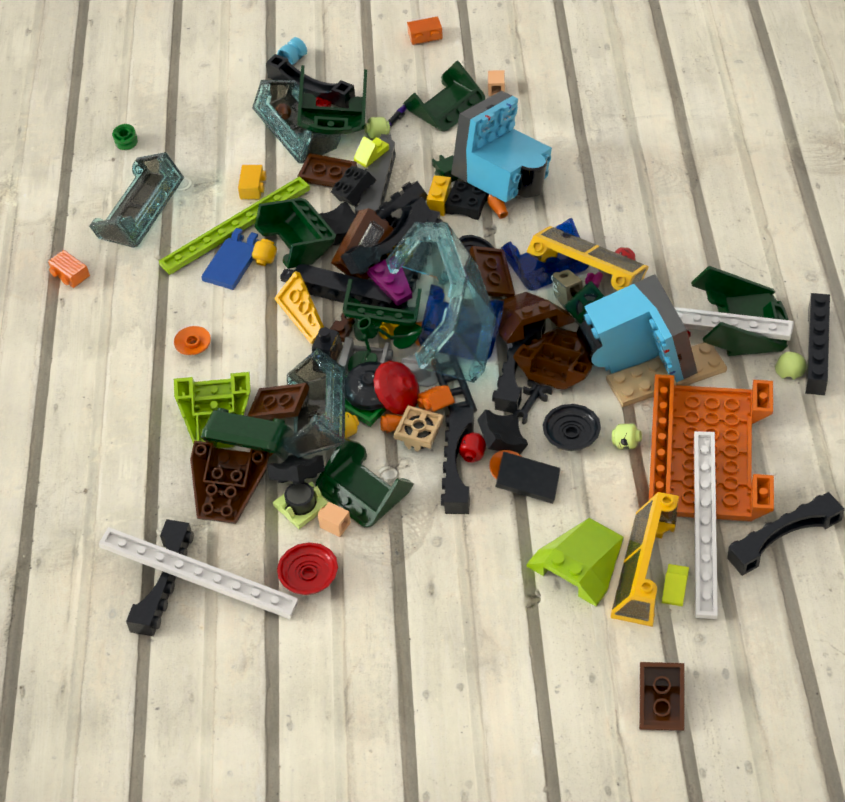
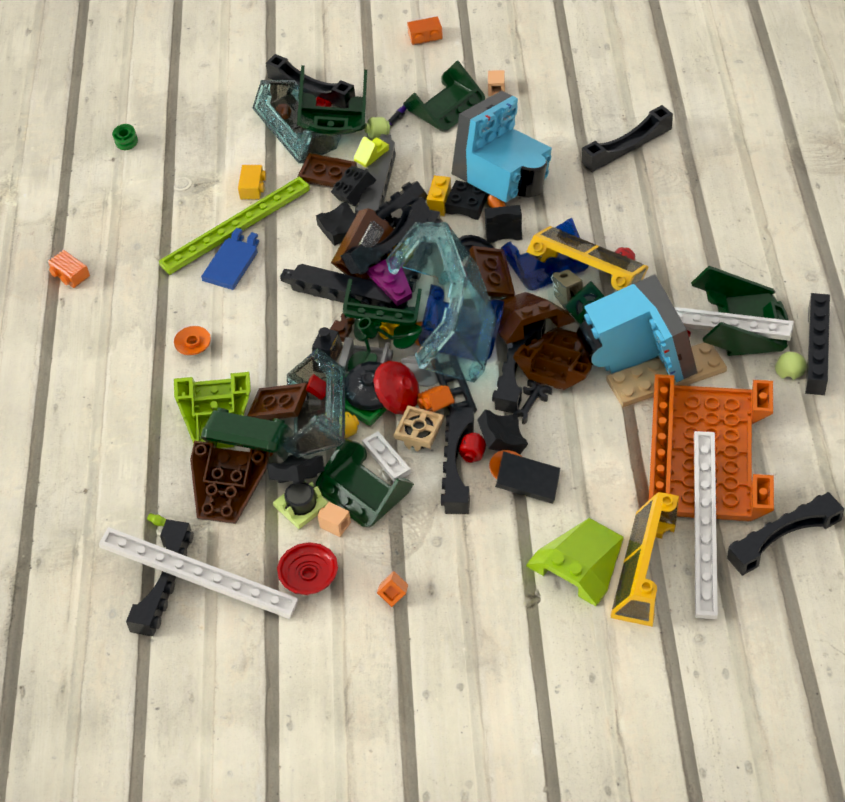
clear light blue windscreen [89,152,185,248] -> none
yellow head [252,239,277,266] -> none
dark green windscreen [254,198,336,269] -> none
yellow wing [274,271,324,344] -> none
medium azure wheel [277,37,307,65] -> none
orange cone [380,414,405,433] -> none
dark green brick [432,155,460,182] -> none
black hat [543,404,601,451] -> none
dark pink plate [585,272,603,288] -> none
yellowish green head [612,423,642,449] -> none
reddish brown slope [639,662,684,731] -> none
neon yellow slope [662,564,689,607] -> none
none -> lime piece [147,513,166,526]
none -> red tile [306,374,329,400]
none -> white plate [362,431,411,482]
none -> orange panel [377,571,408,607]
none -> black brick [485,205,522,243]
none -> black arch [582,105,673,172]

